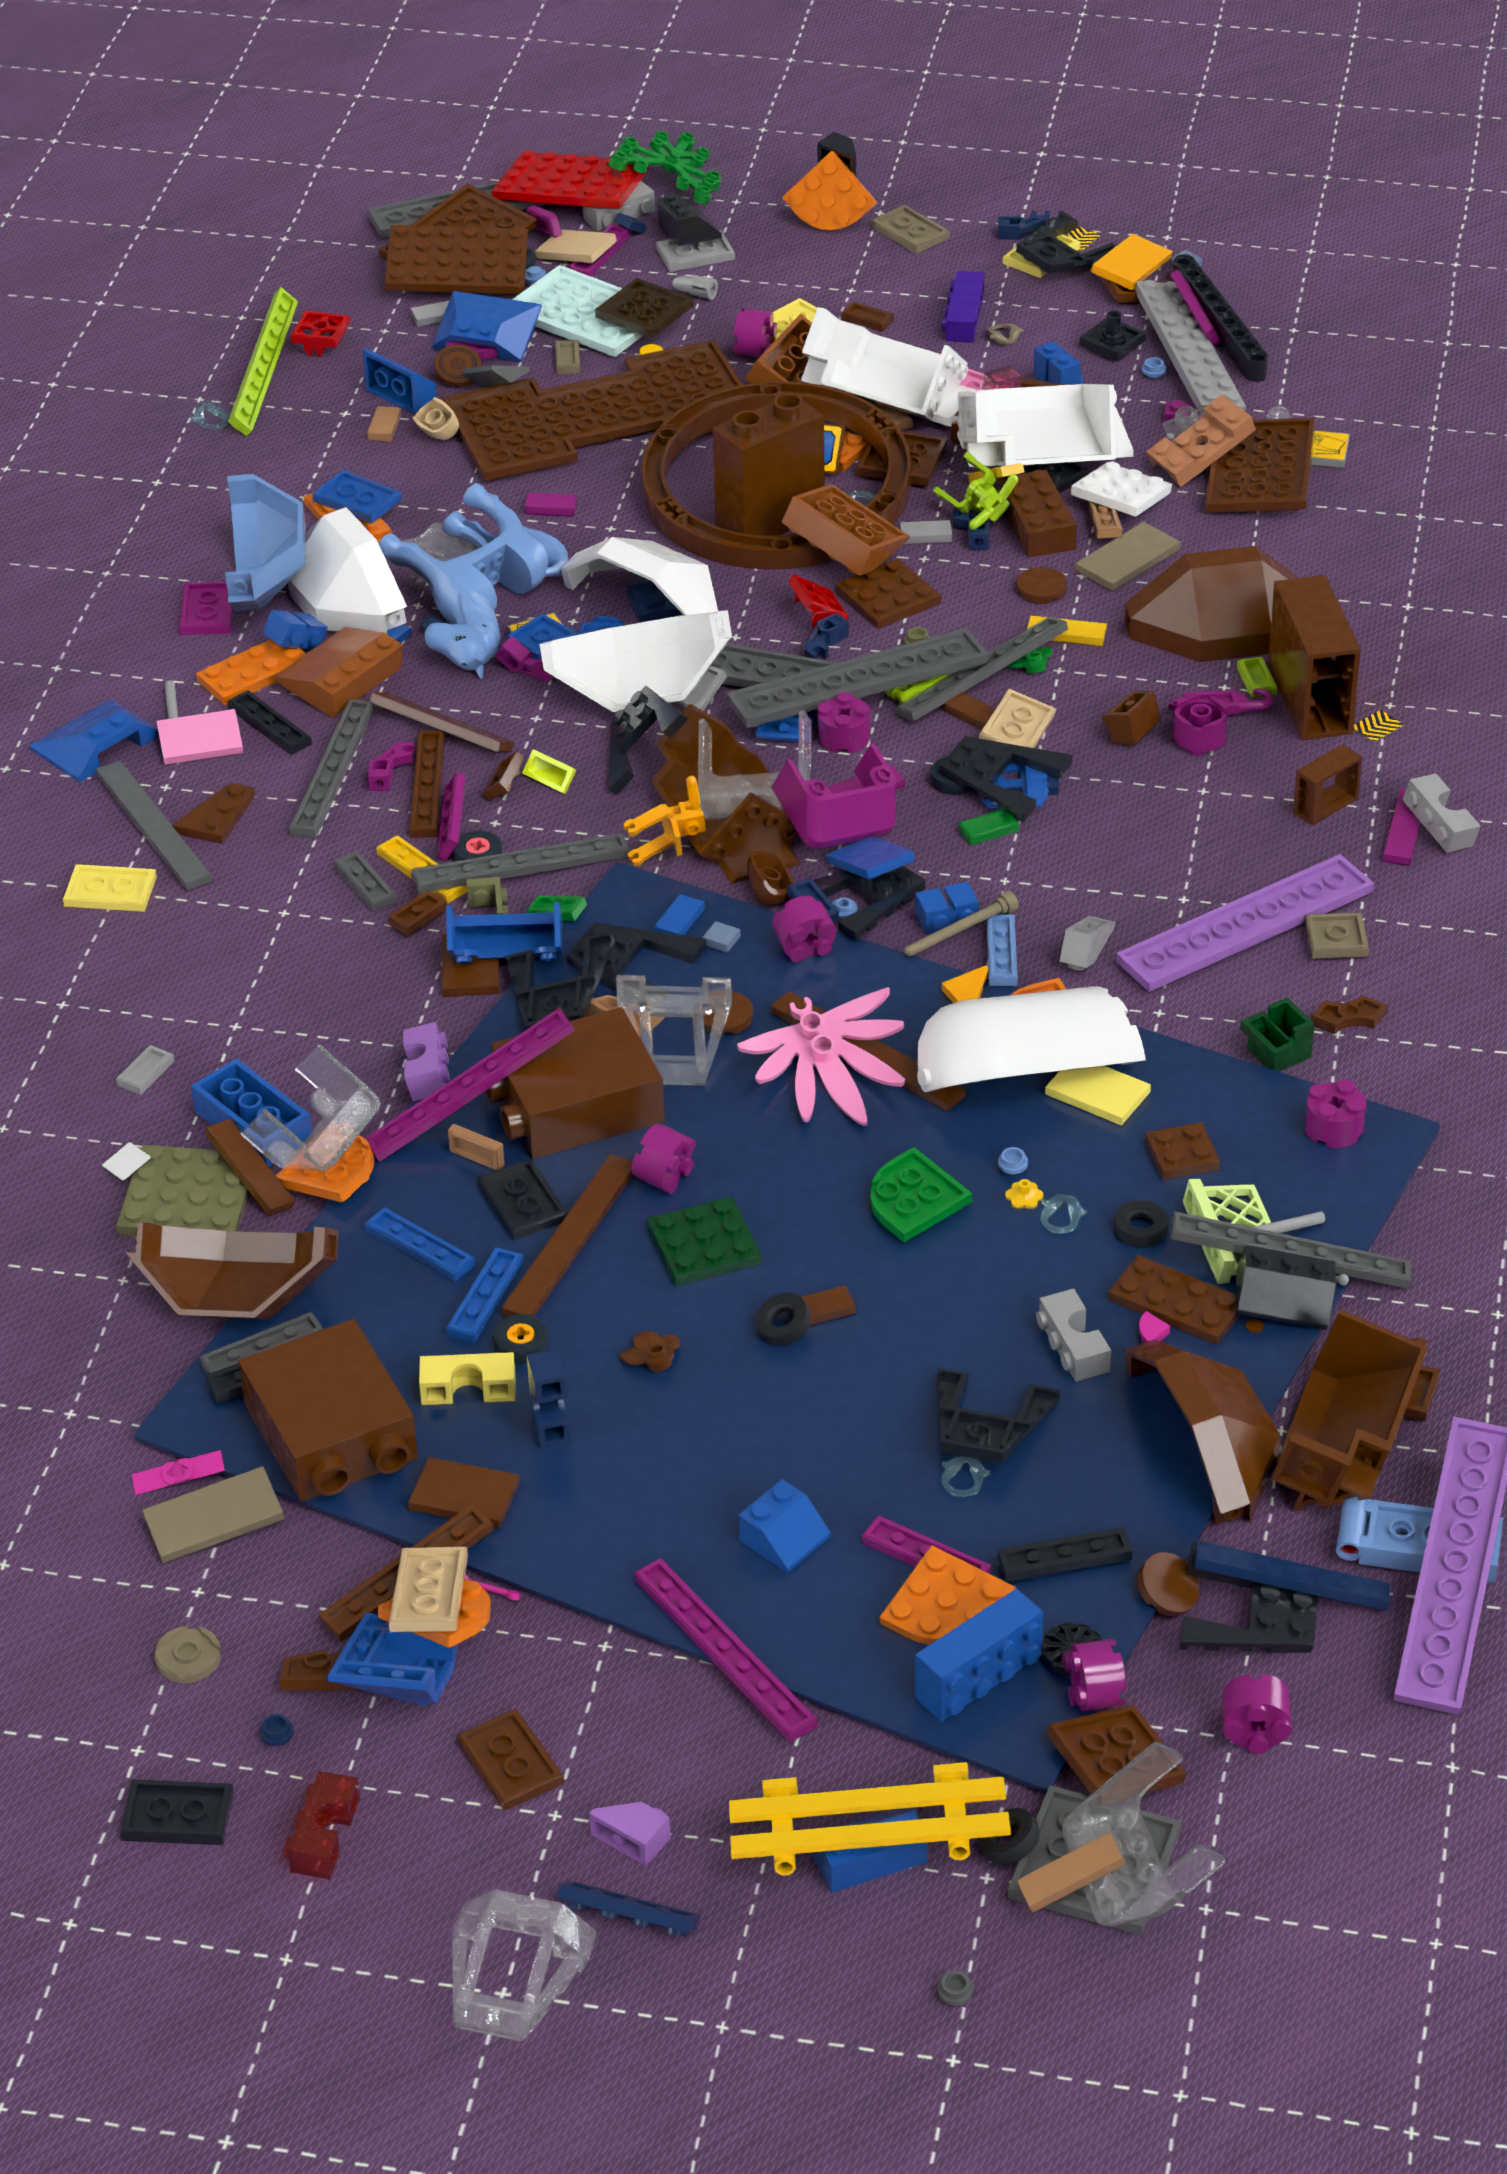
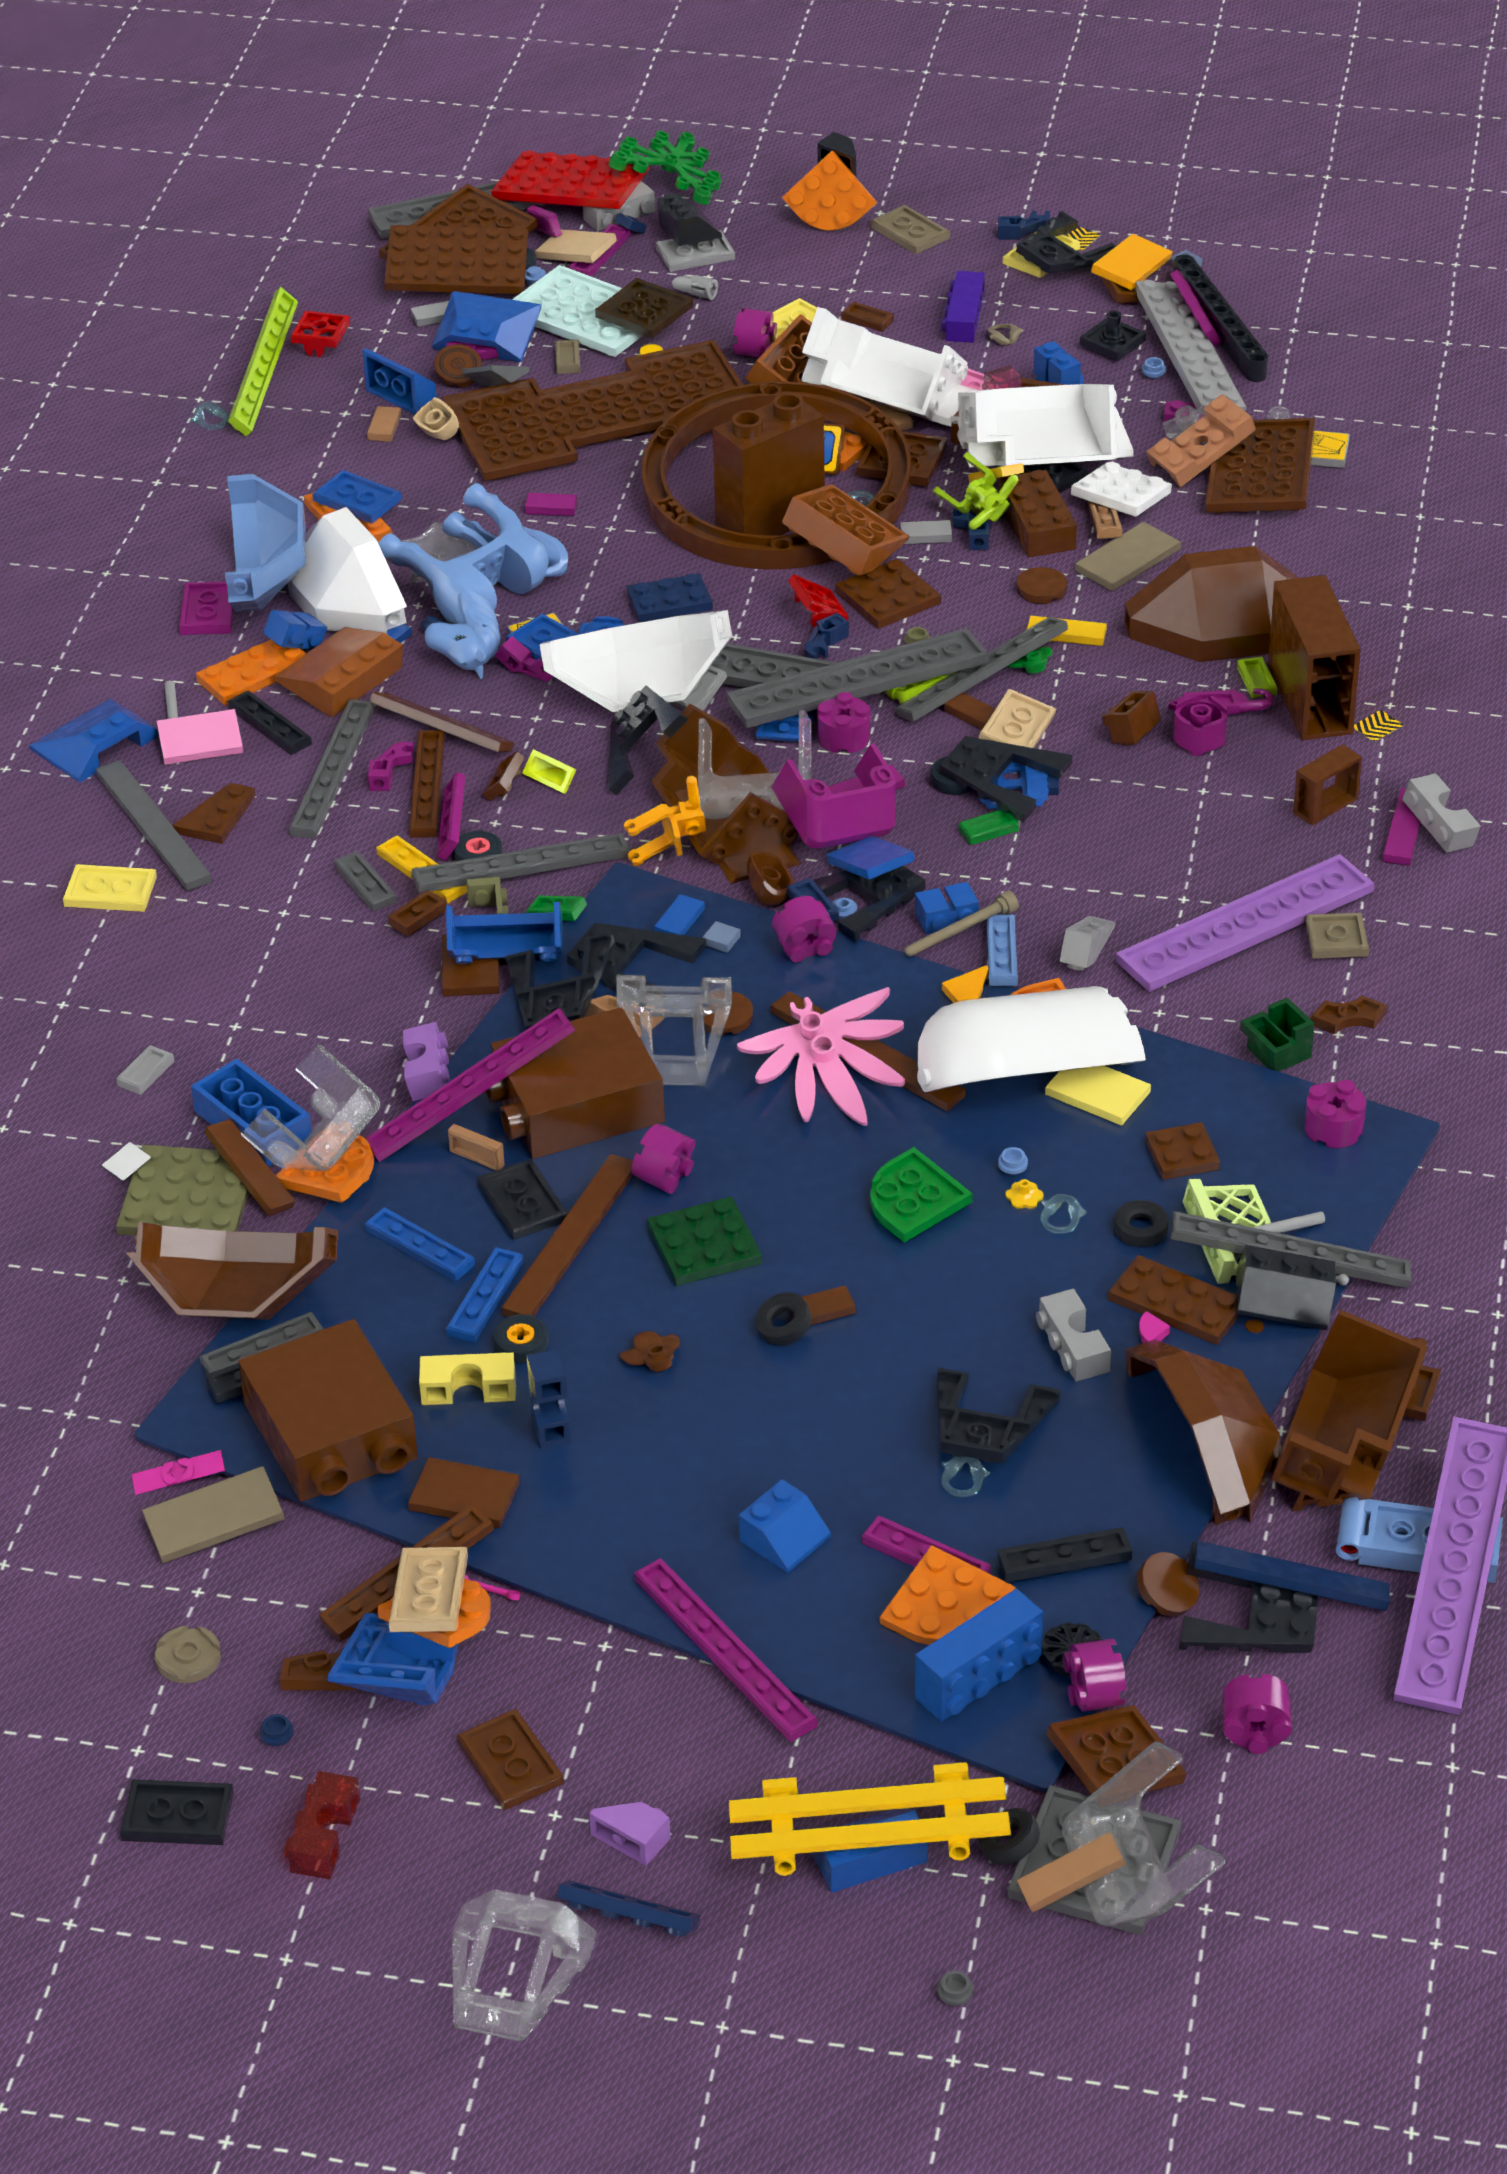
white panel [561,537,718,615] -> none

